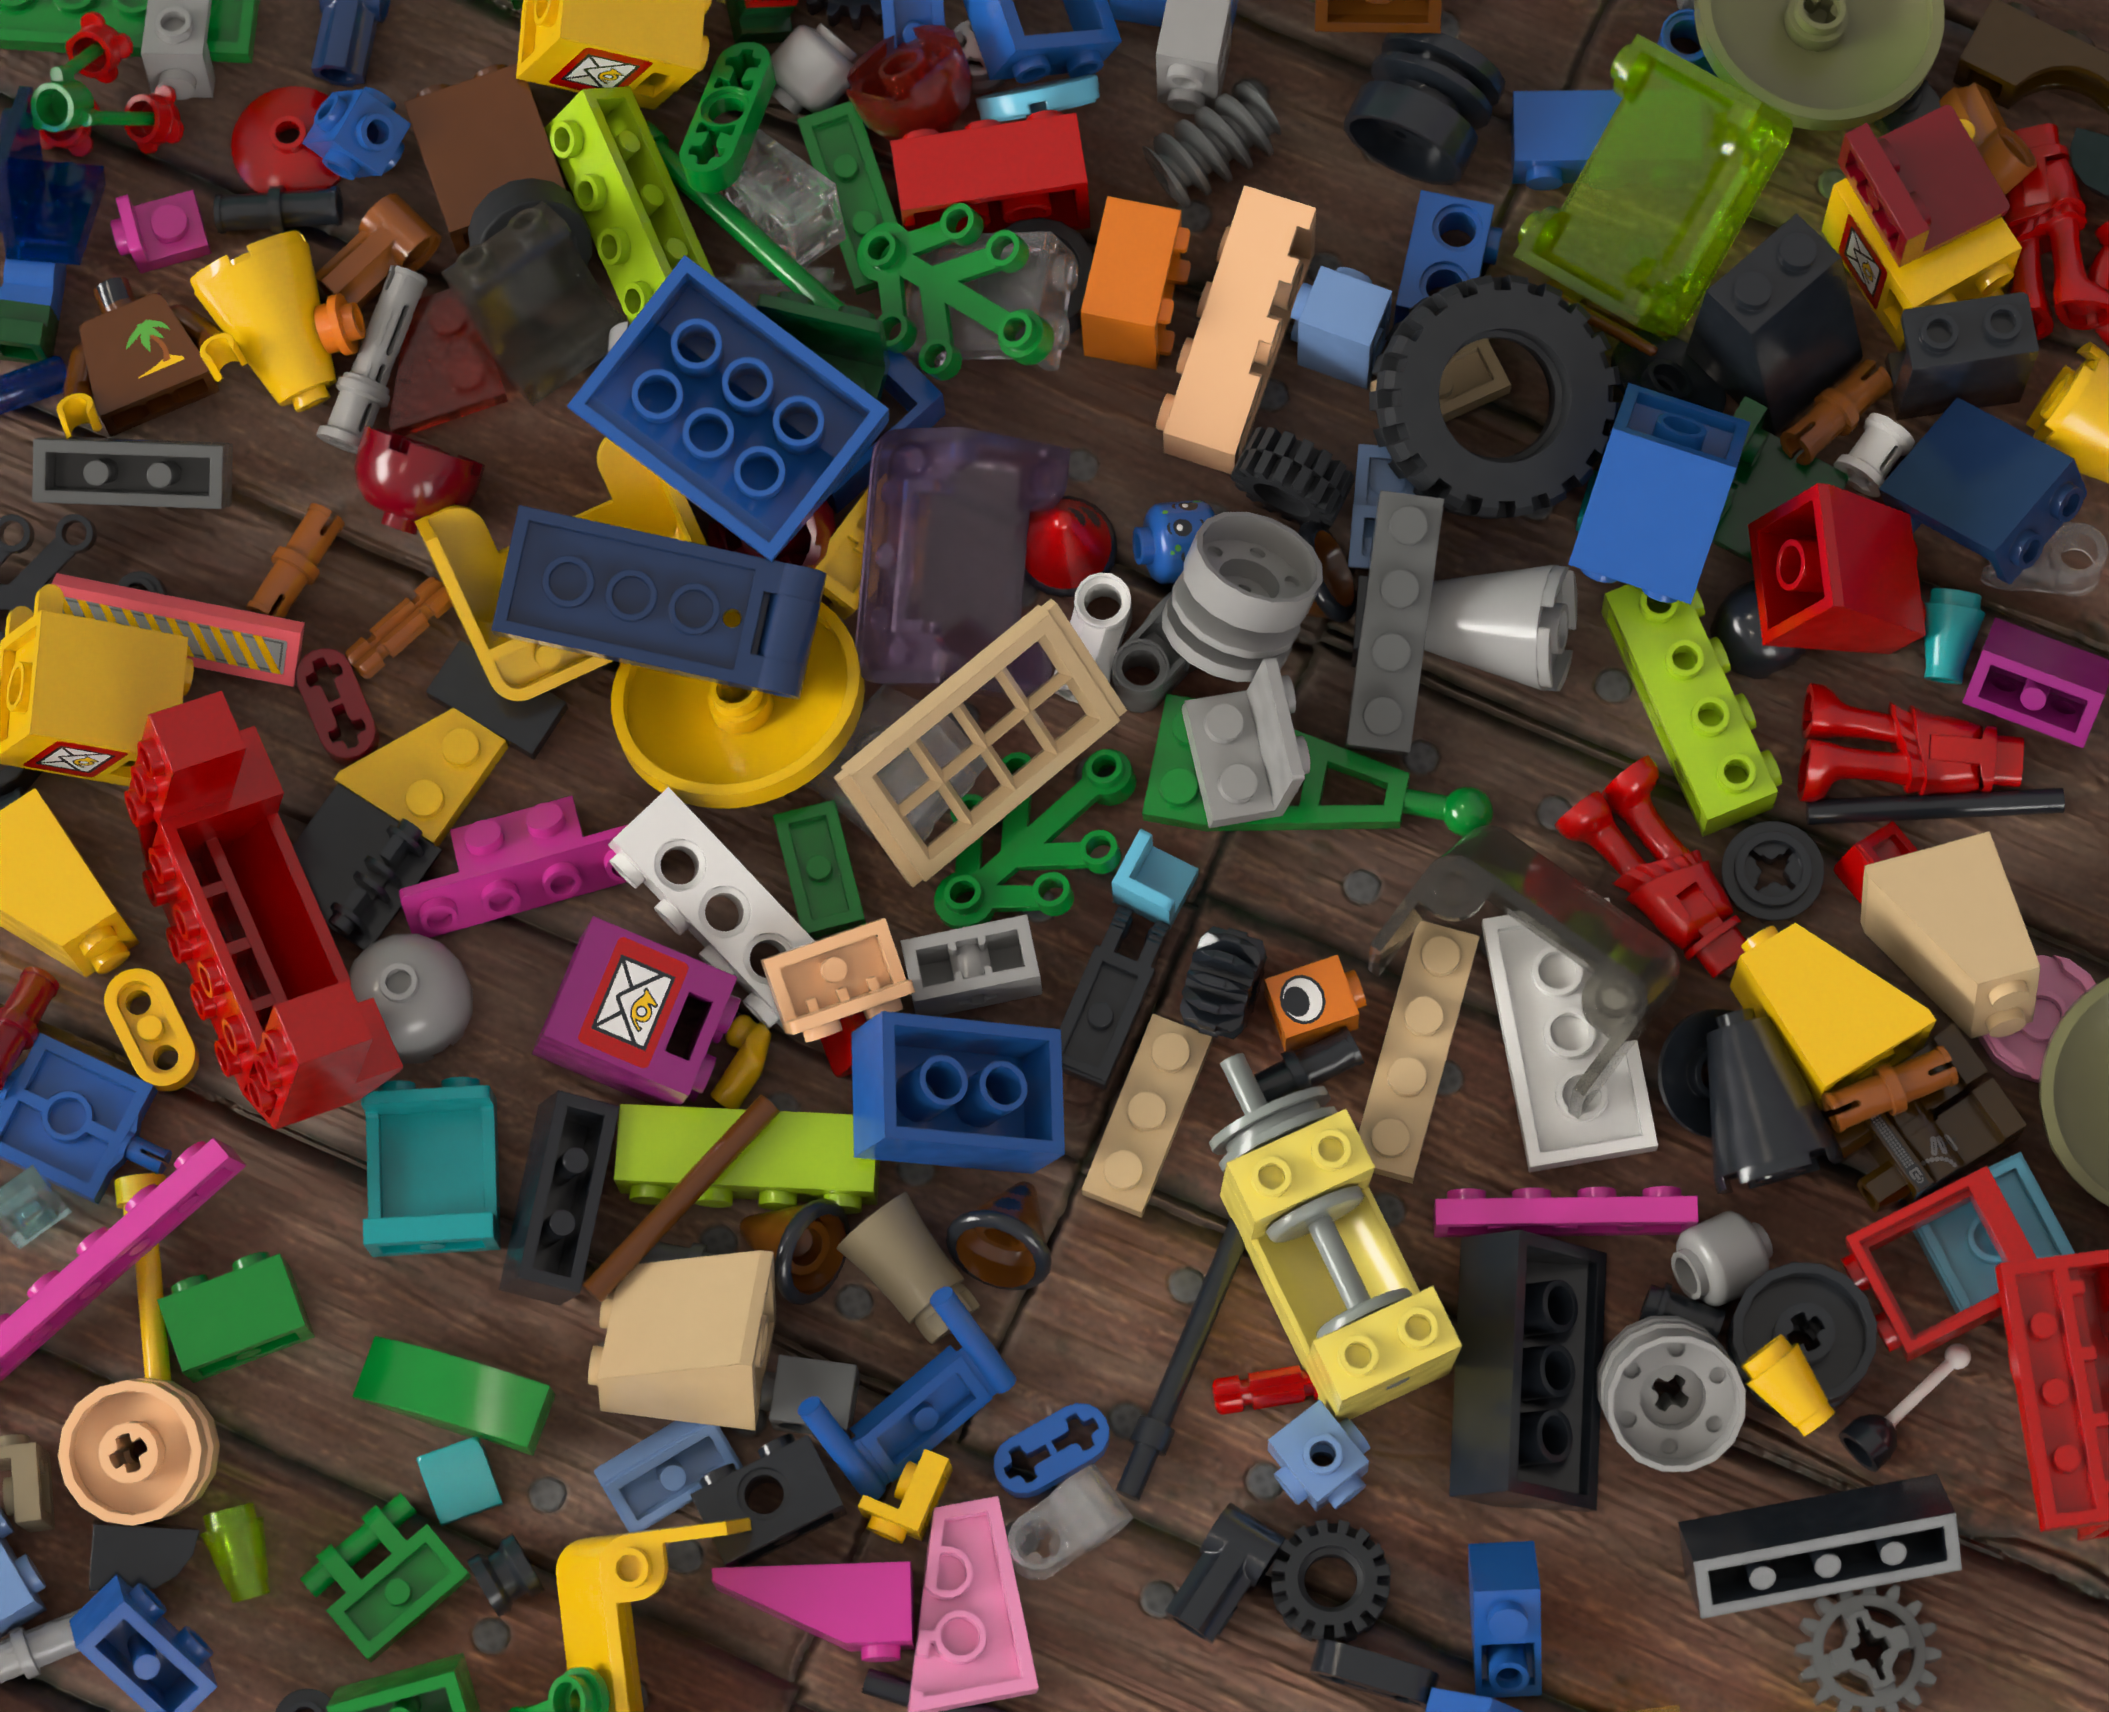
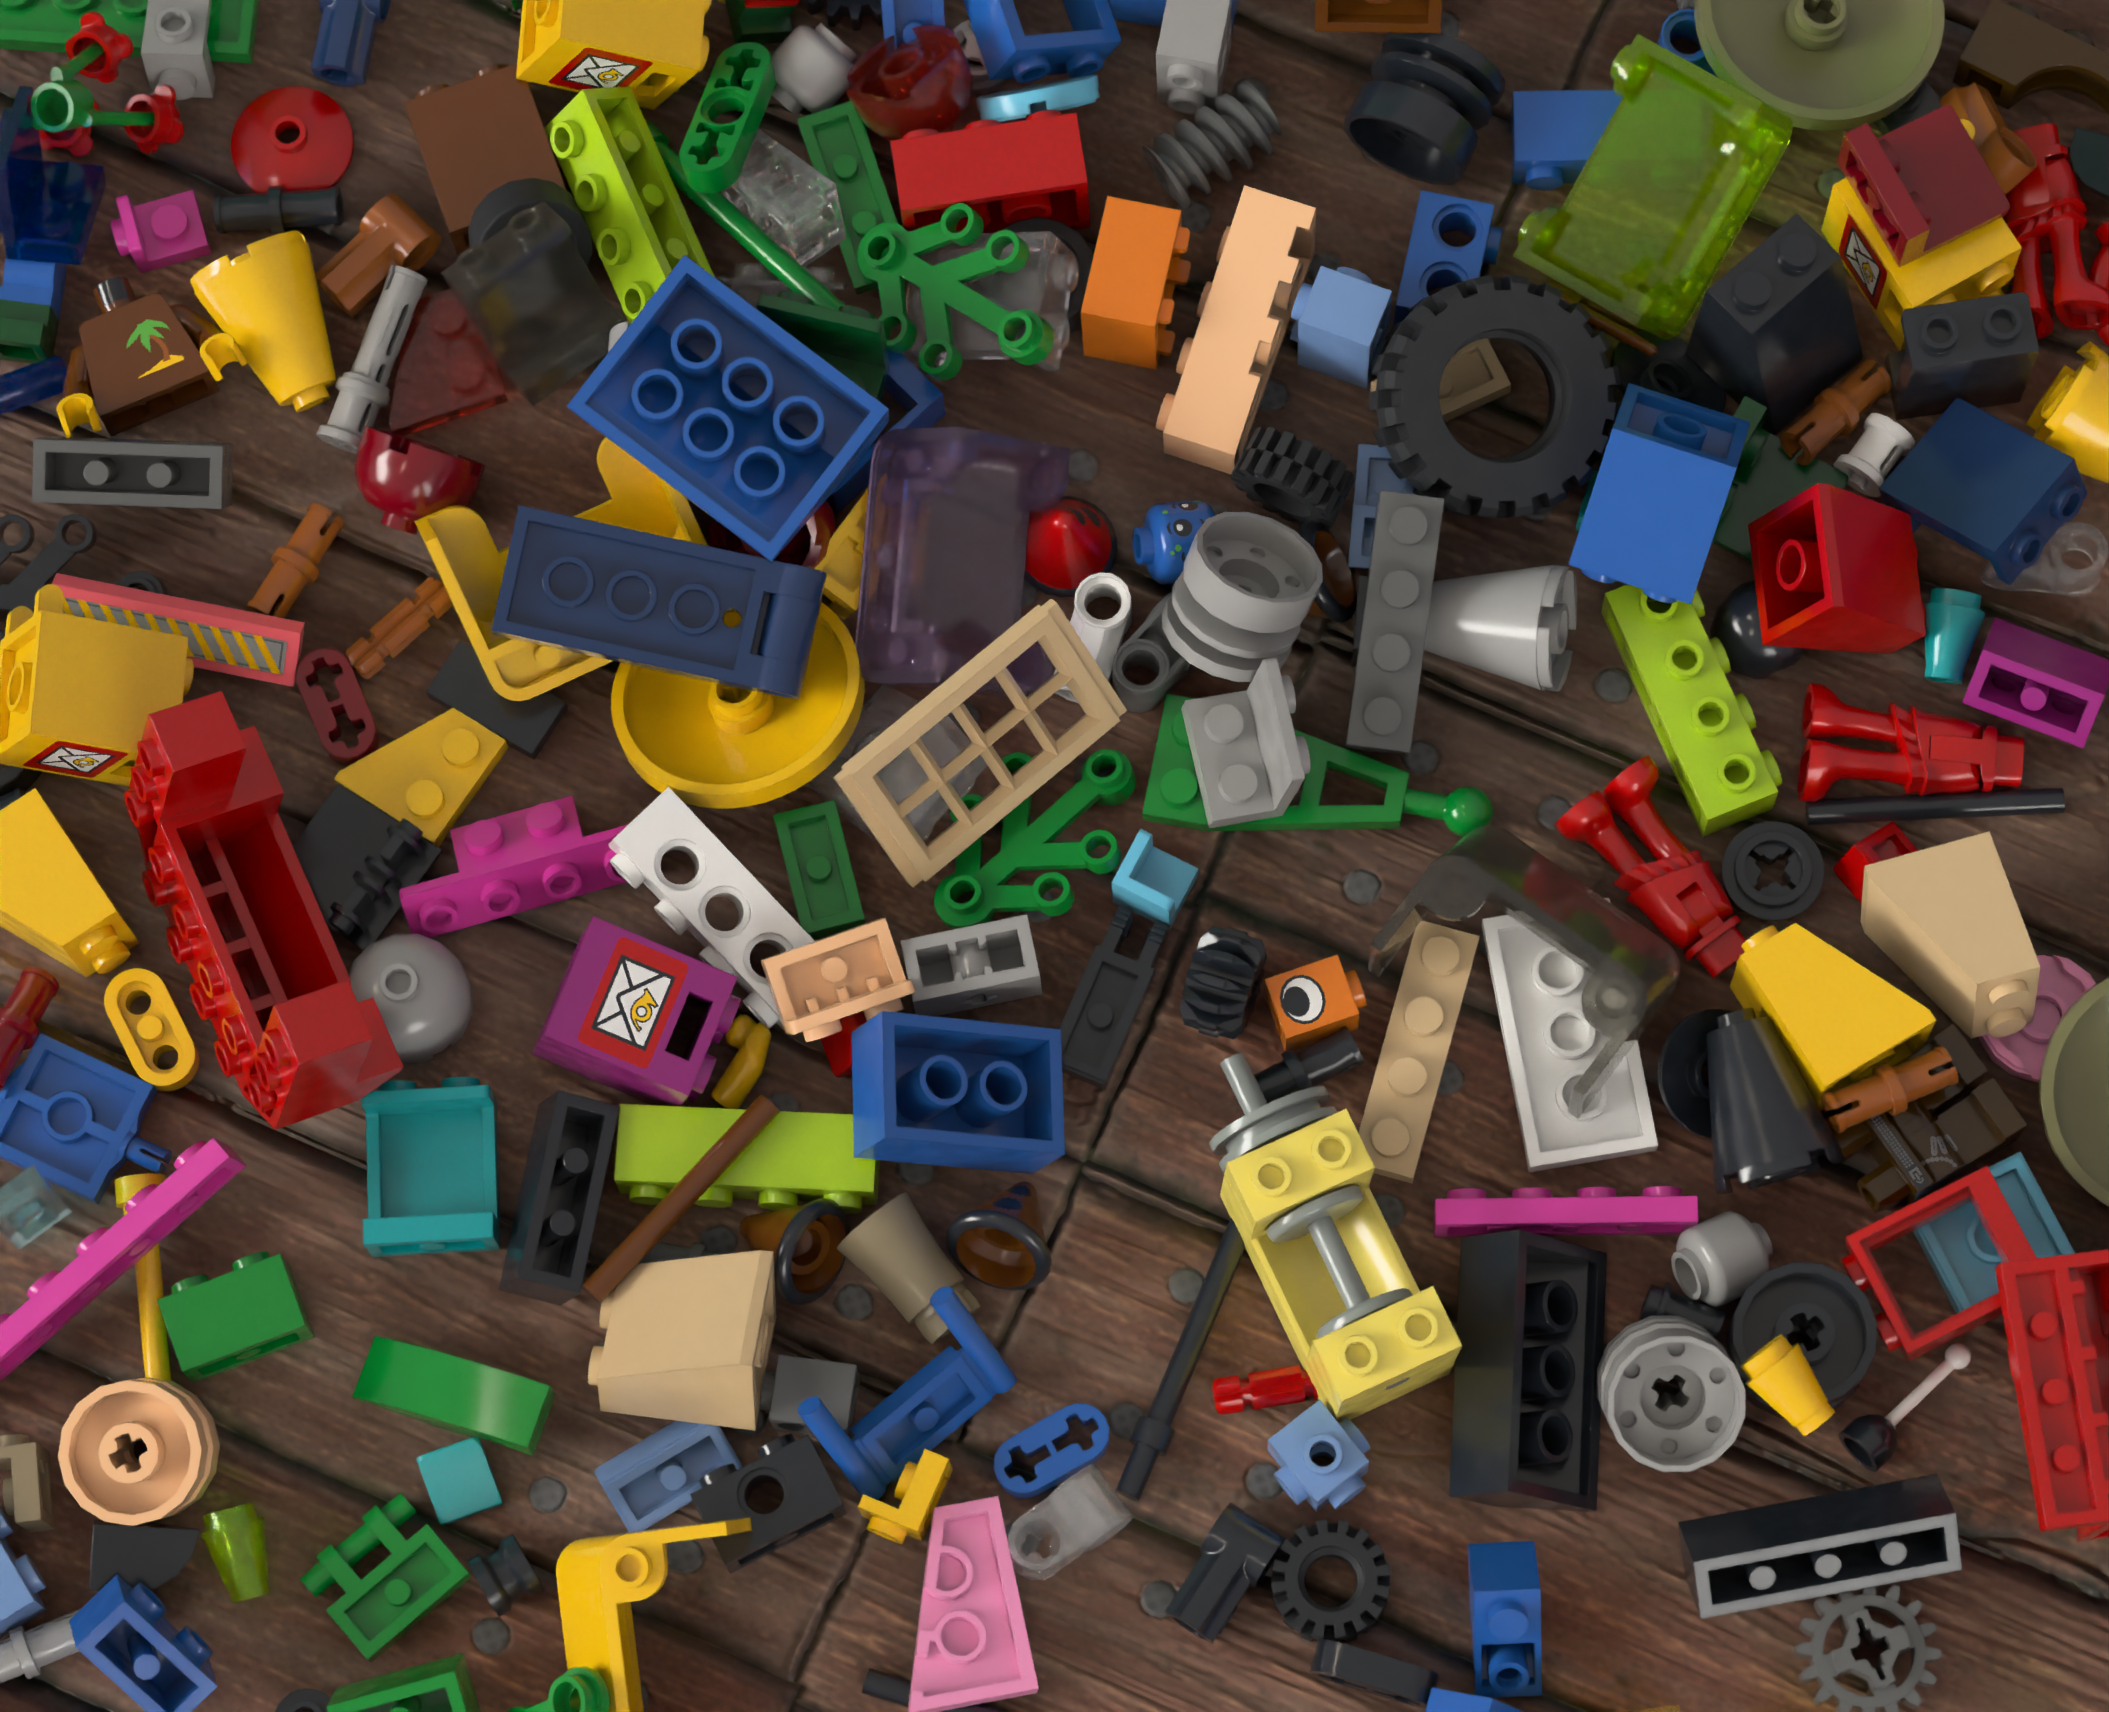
blue brick [302,87,411,180] -> none
orange plate [314,293,366,356] -> none
dark pink slope [712,1561,915,1662] -> none
tan plate [1081,1014,1213,1218] -> none

